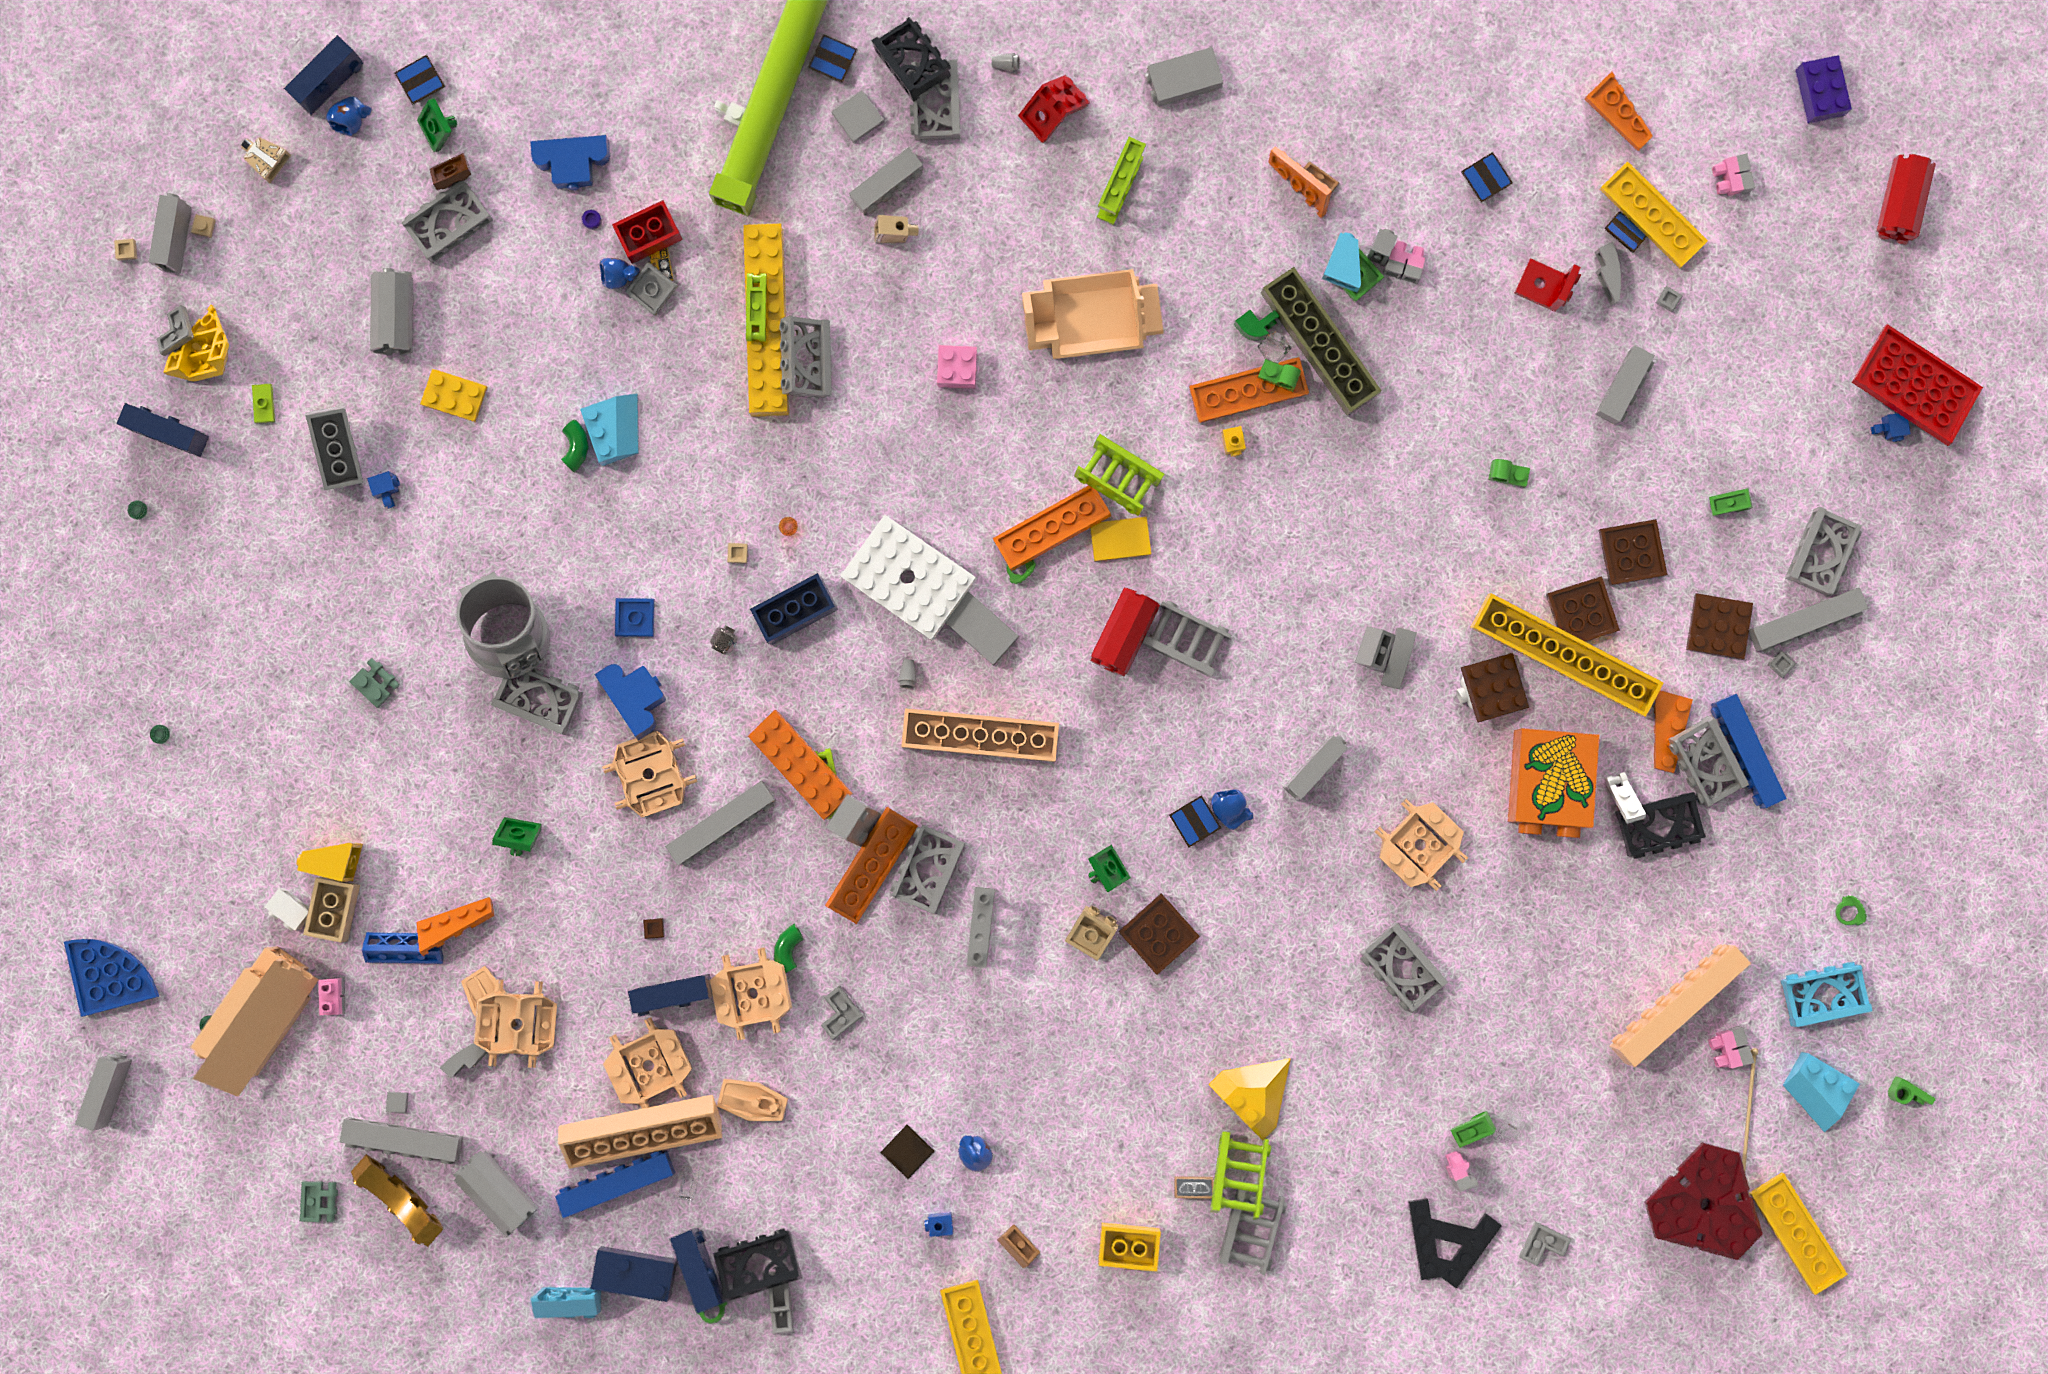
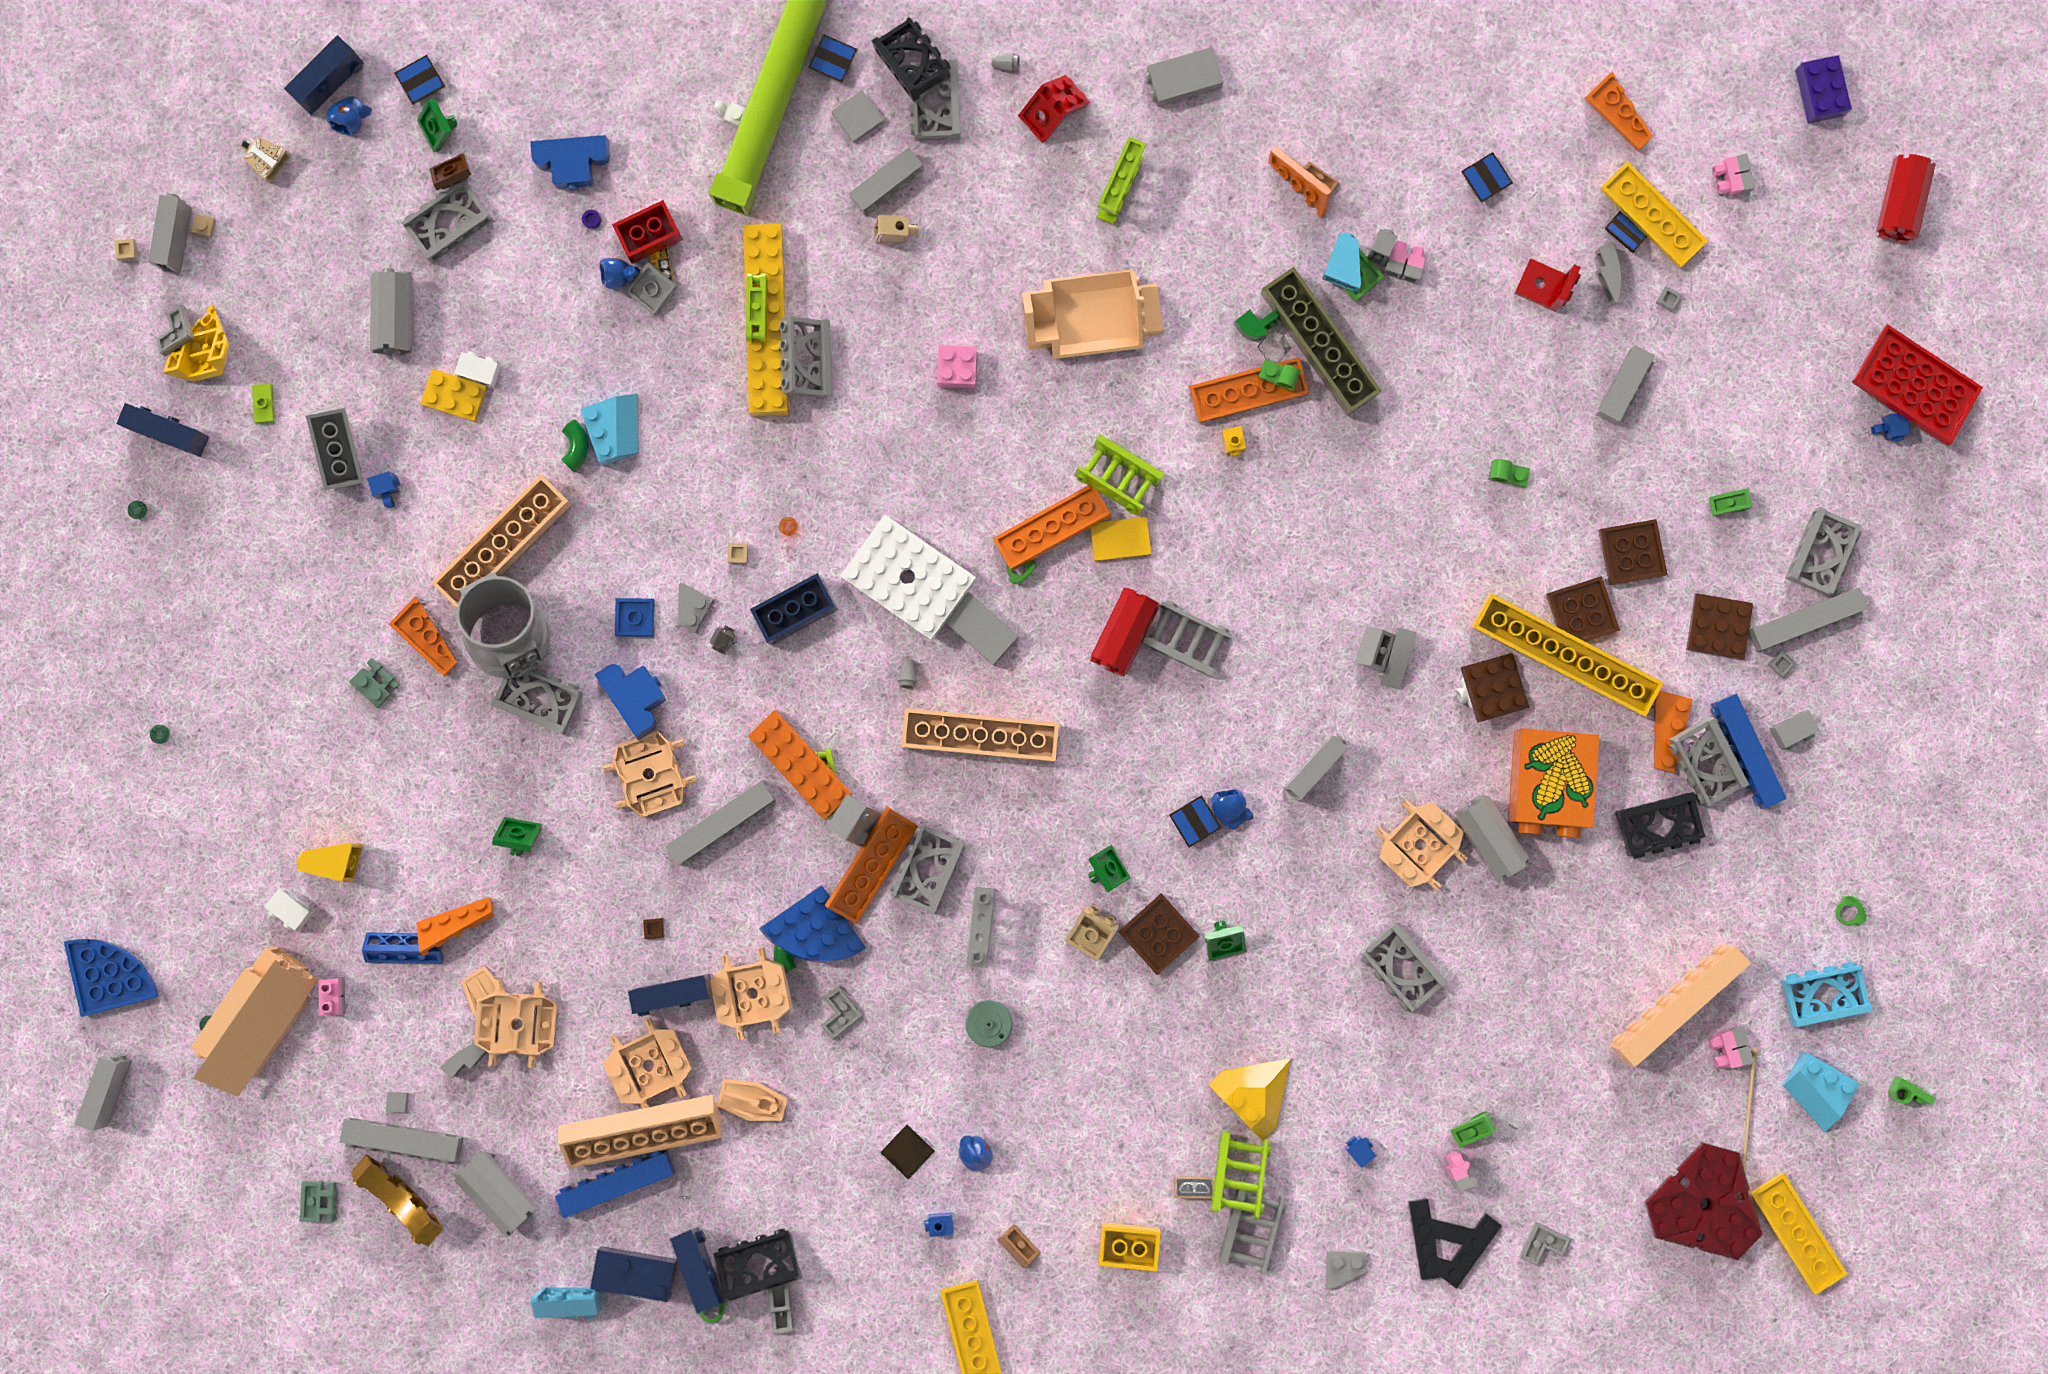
tan brick [303,877,360,943] -> none
white plate [1605,772,1646,824] -> none
none -> orange wing [389,596,458,677]
none -> light nougat brick [432,474,572,608]
none -> white brick [454,351,501,388]
none -> light grey wing [678,582,713,633]
none -> blue plate [759,885,866,963]
none -> sand green wheel [966,1000,1012,1047]
none -> green tile [1204,920,1247,961]
none -> light grey wing [1326,1251,1366,1290]
none -> blue brick [1344,1136,1376,1168]
none -> light grey brick [1454,794,1532,882]
none -> light grey brick [1769,710,1820,750]

